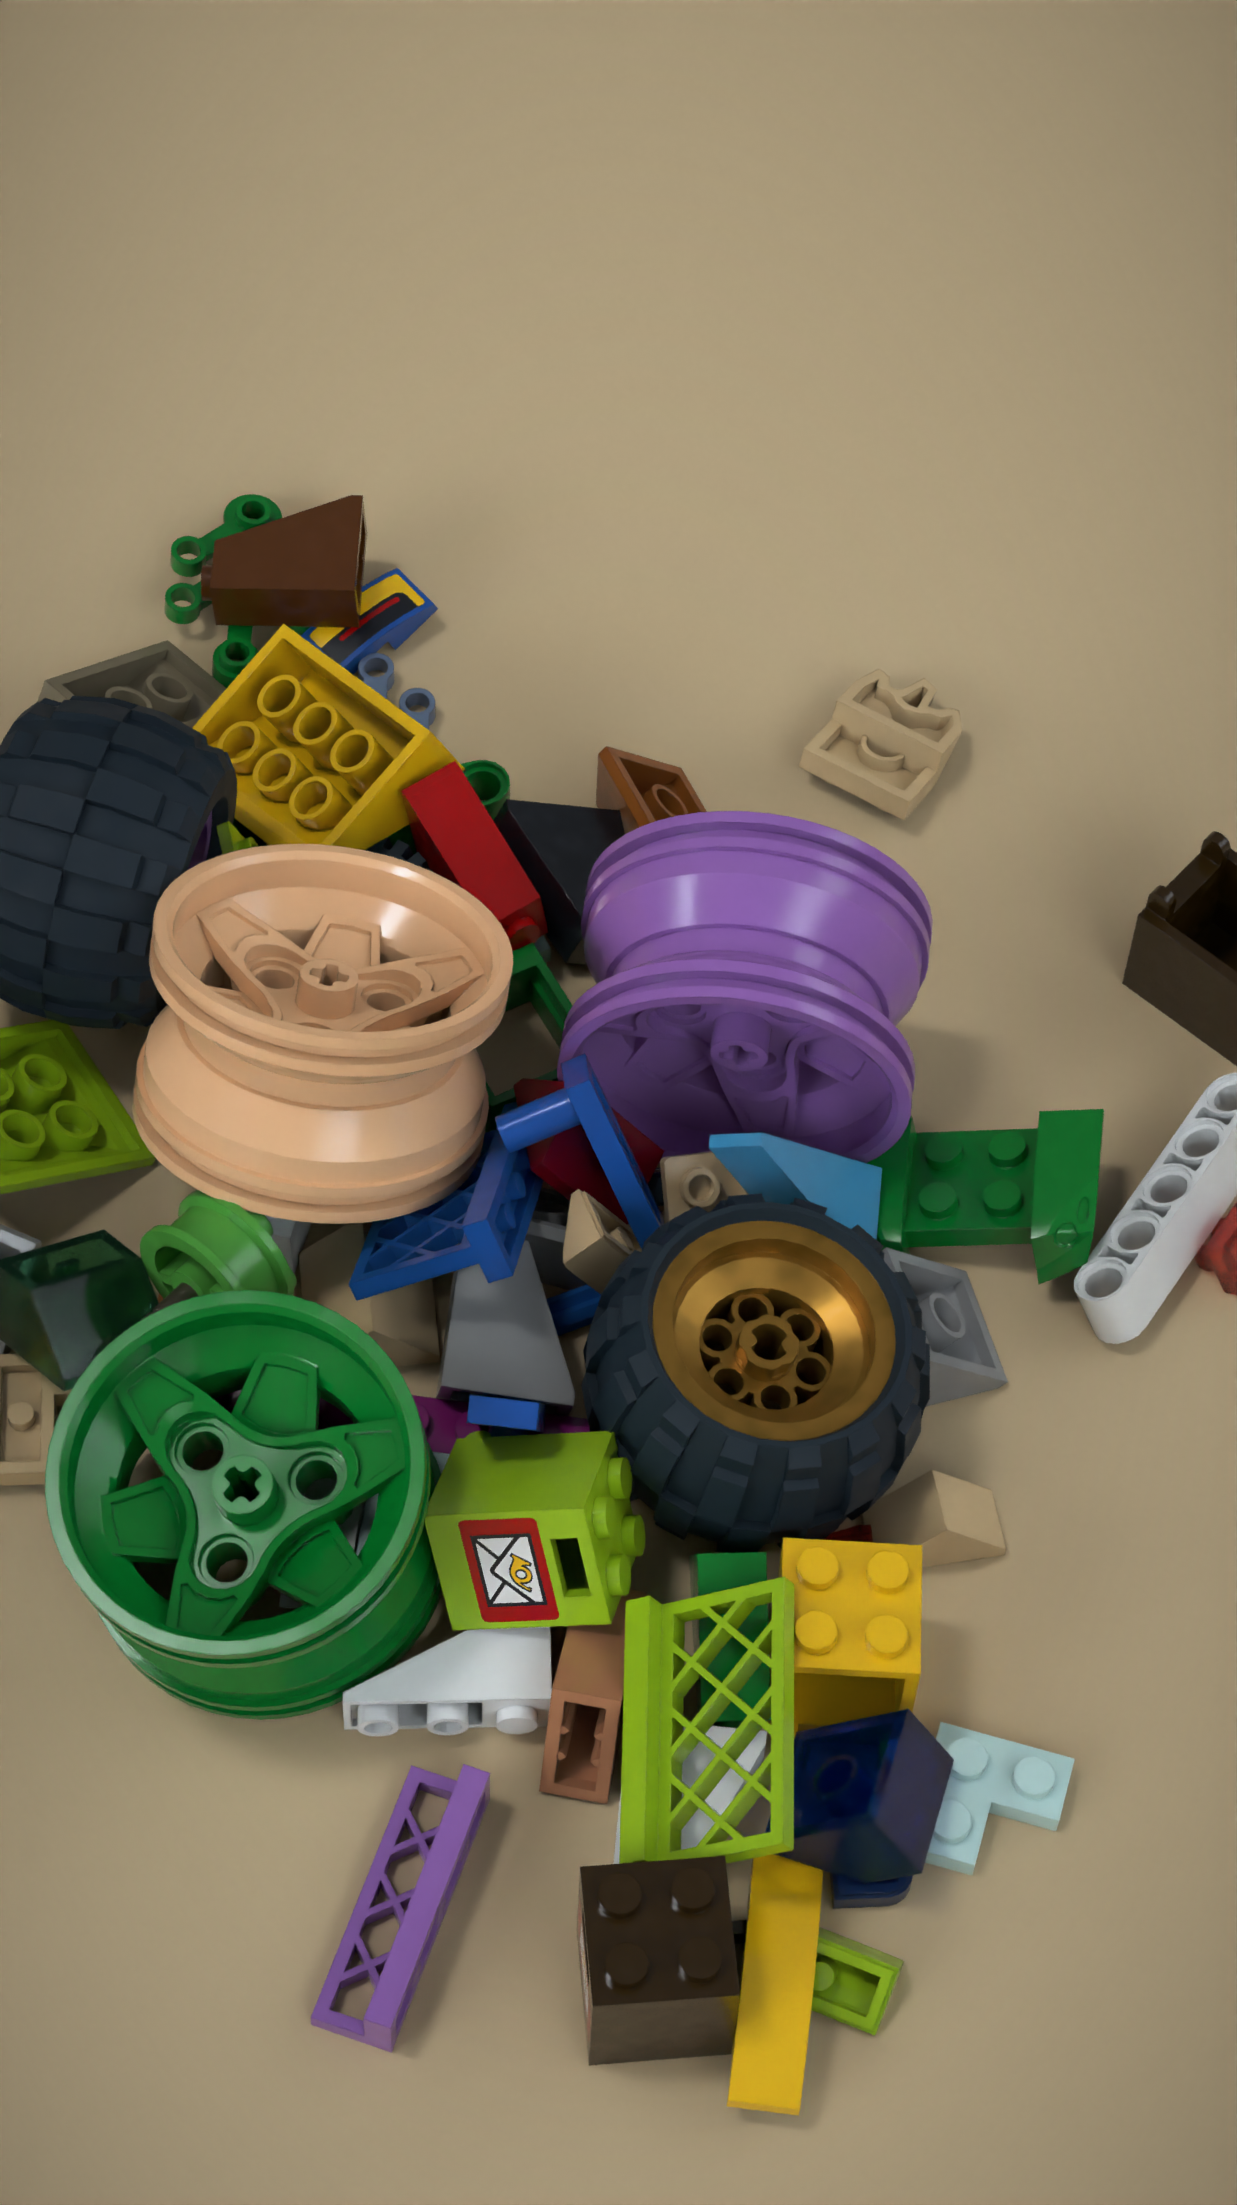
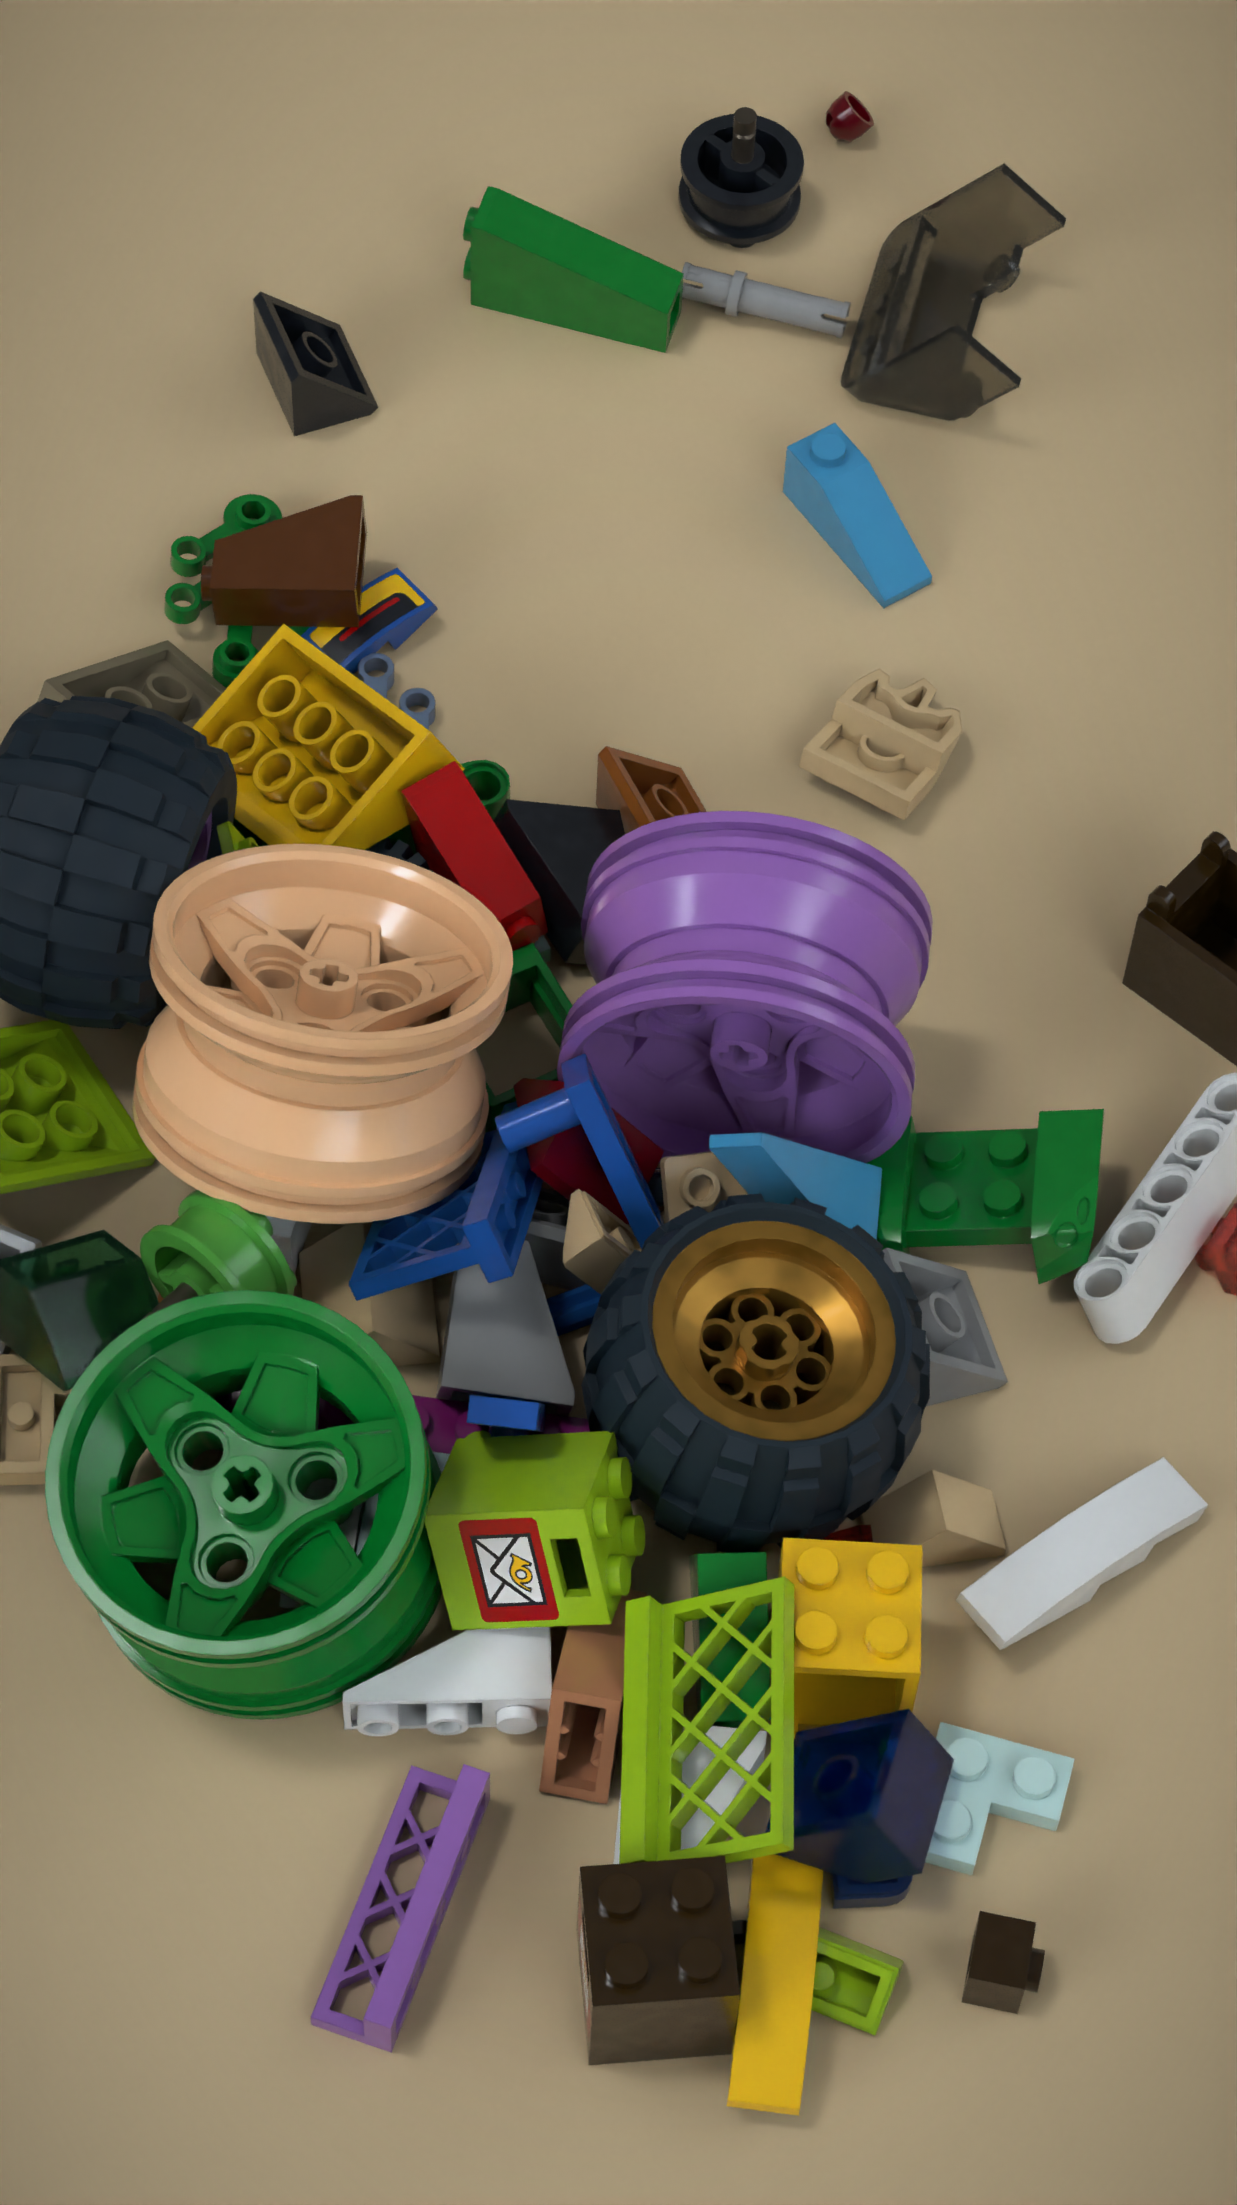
none -> black slope [253,291,378,436]
none -> green slope [463,186,684,353]
none -> black wheel [678,107,804,248]
none -> light grey pin [682,262,851,339]
none -> dark azure slope [783,423,932,609]
none -> dark red hinge [825,91,874,141]
none -> clear smoke windscreen [840,163,1066,421]
none -> white slope [956,1457,1208,1650]
none -> dark brown plate [962,1911,1045,2014]

